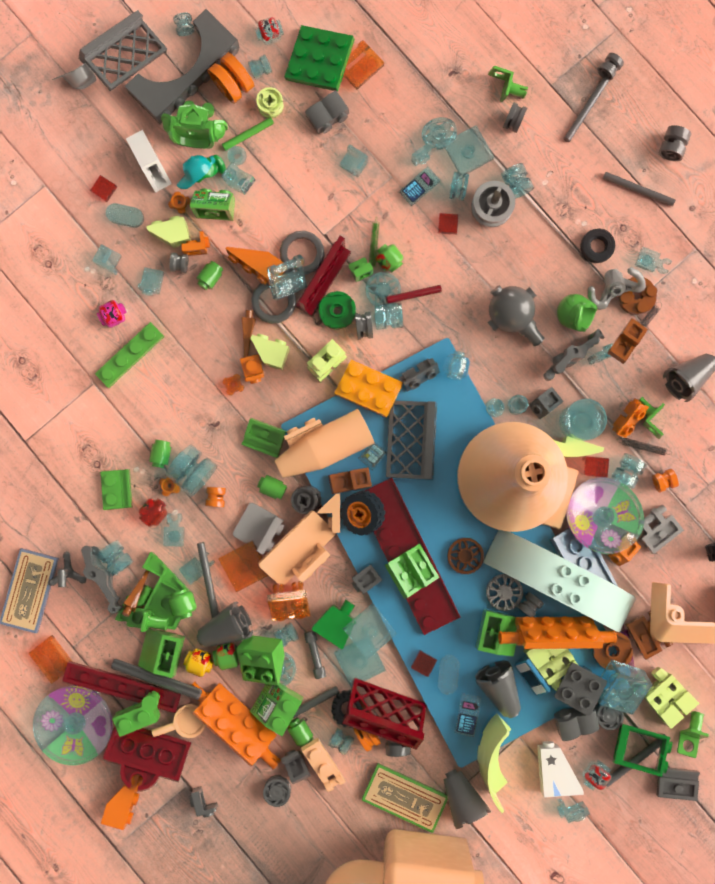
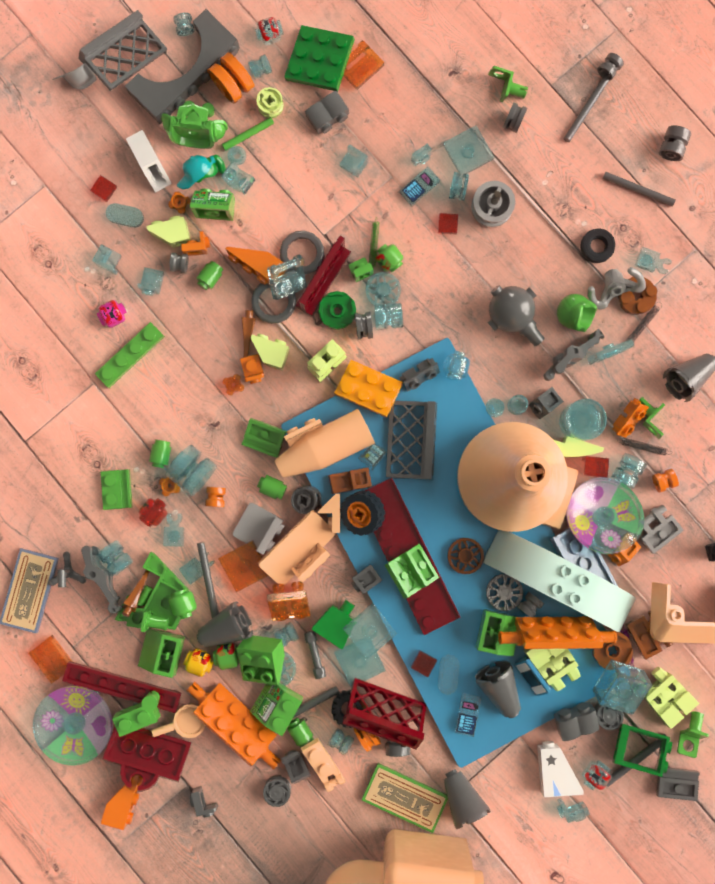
dark grey axle [111,659,202,700] -> none
dark red bar [386,285,442,304] -> none
clear light blue wheel [422,117,457,150] -> none
yellowish green panel [477,713,511,813] -> none
clear light blue wheel [501,163,534,199] -> none
dark grey bracket [554,662,607,716] -> none
dark orange slope [607,318,648,364] -> none

